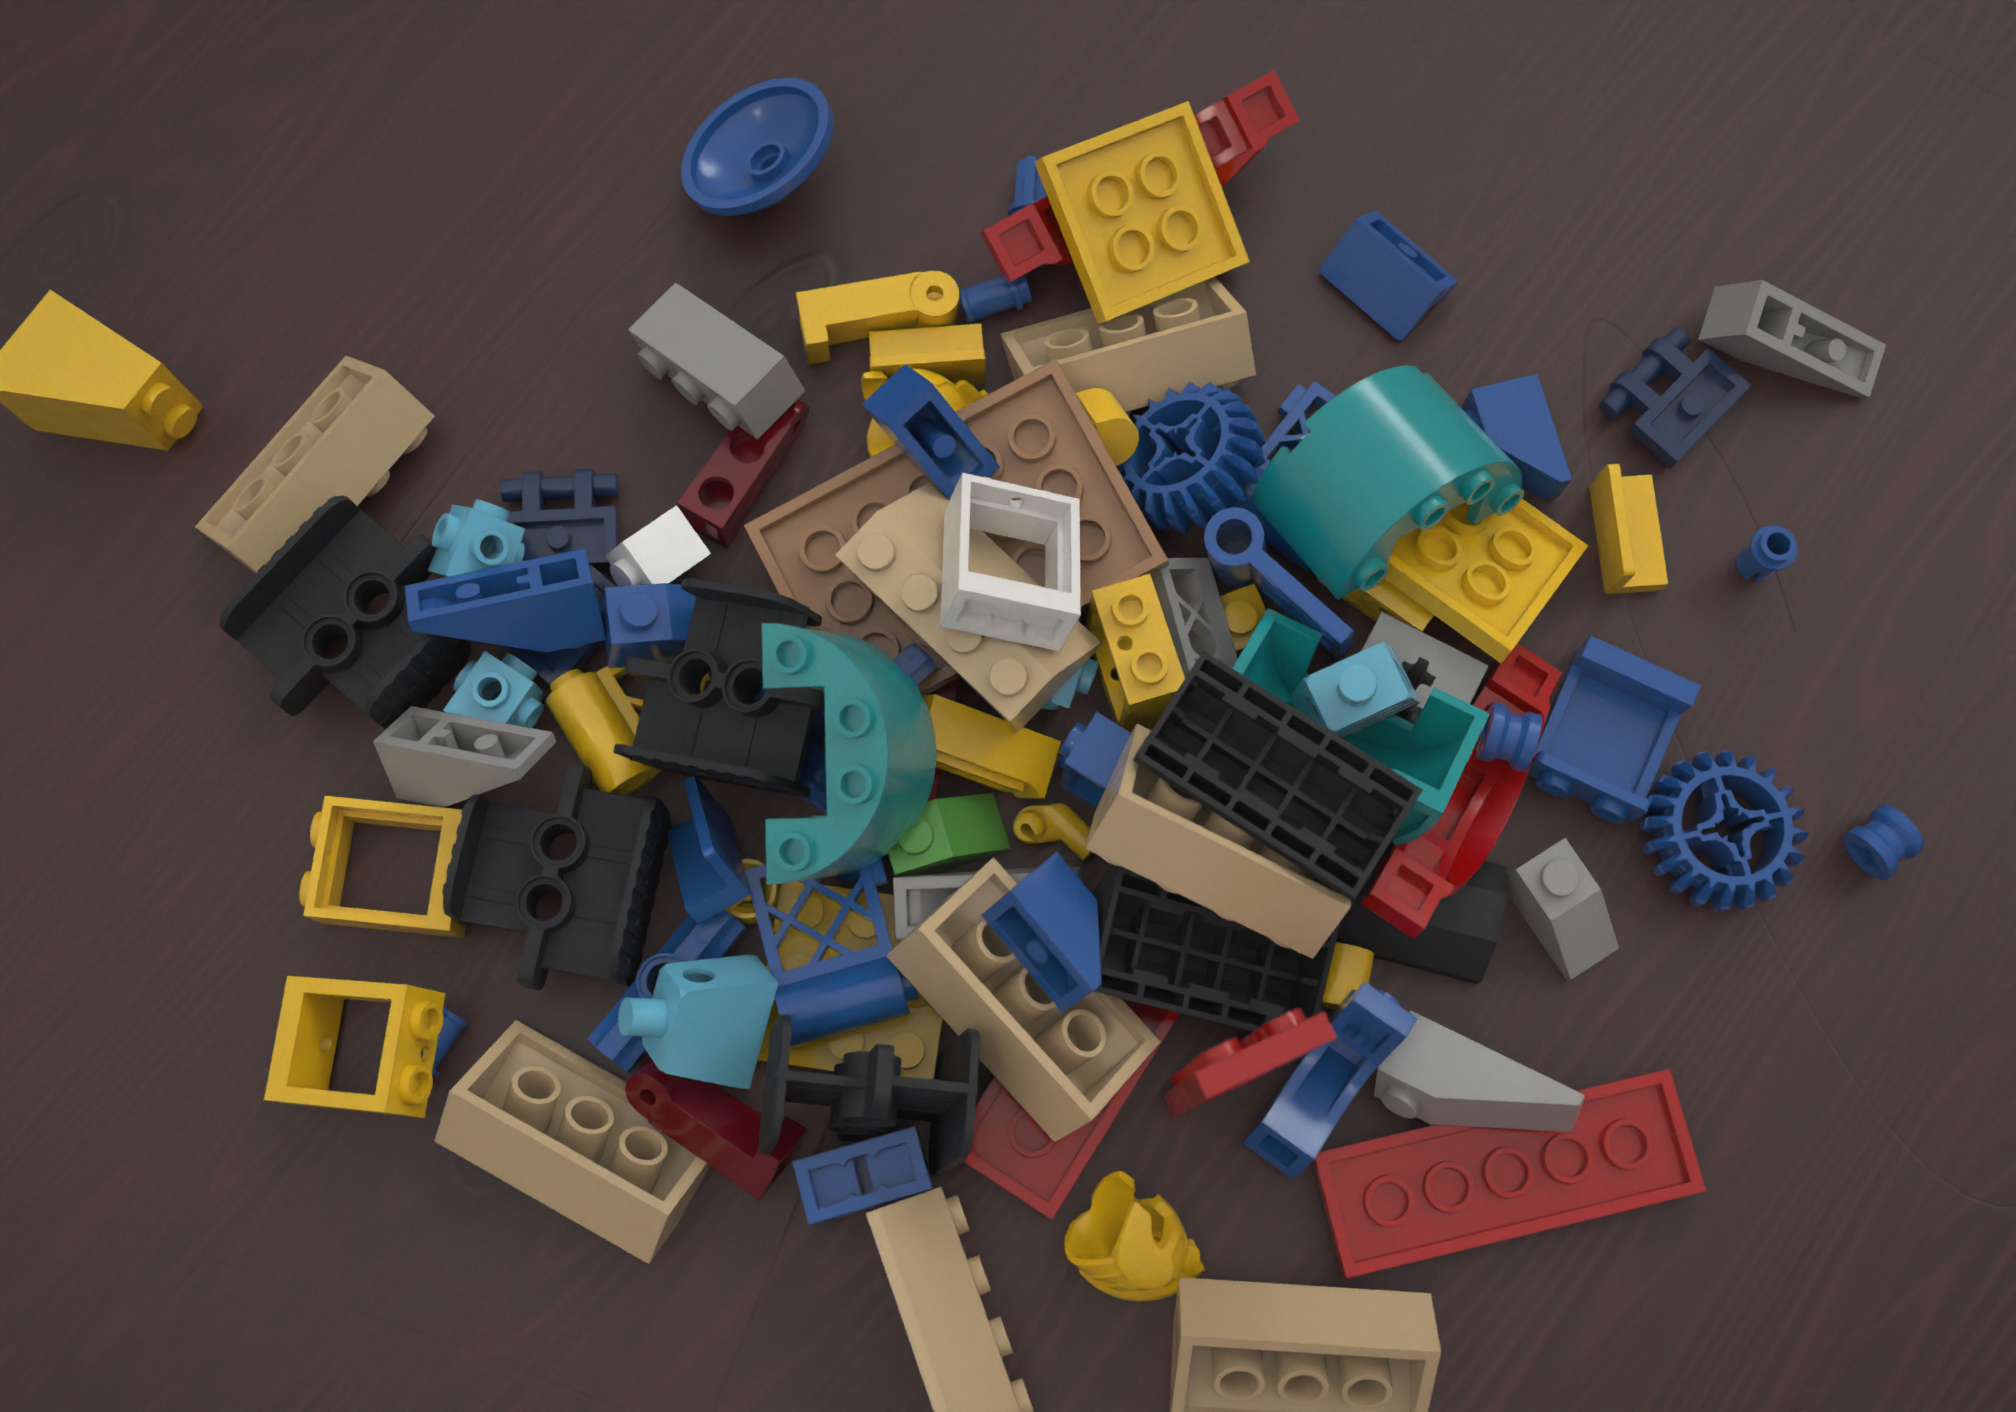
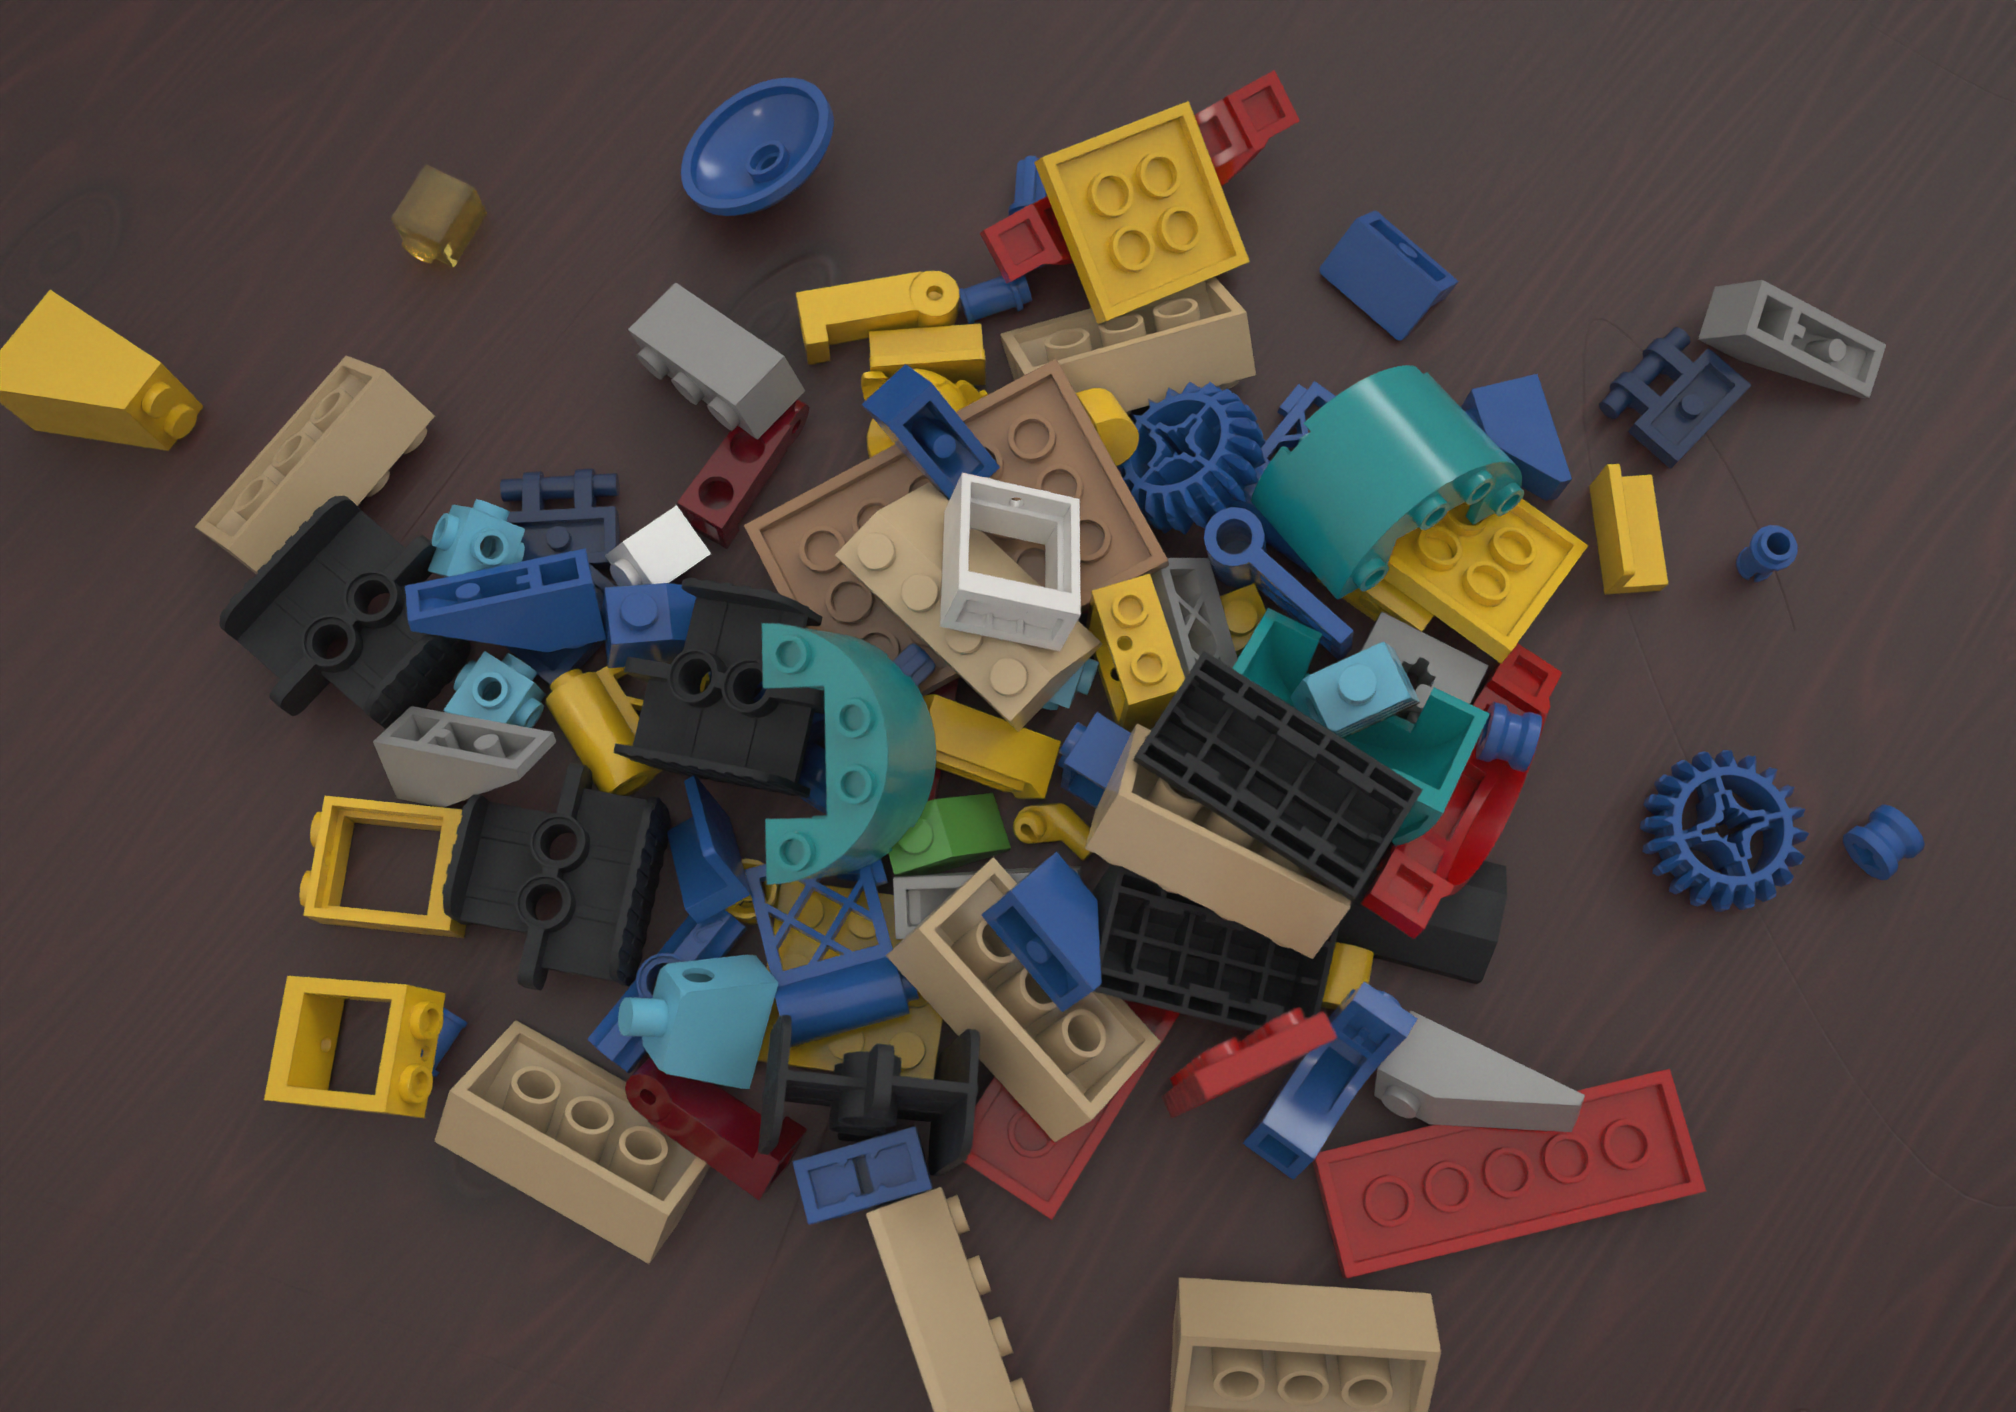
yellow helmet [1064,1171,1205,1301] -> none
light grey slope [1507,838,1619,981] -> none
blue panel [1527,636,1701,824] -> none
none -> clear yellow brick [391,164,487,268]

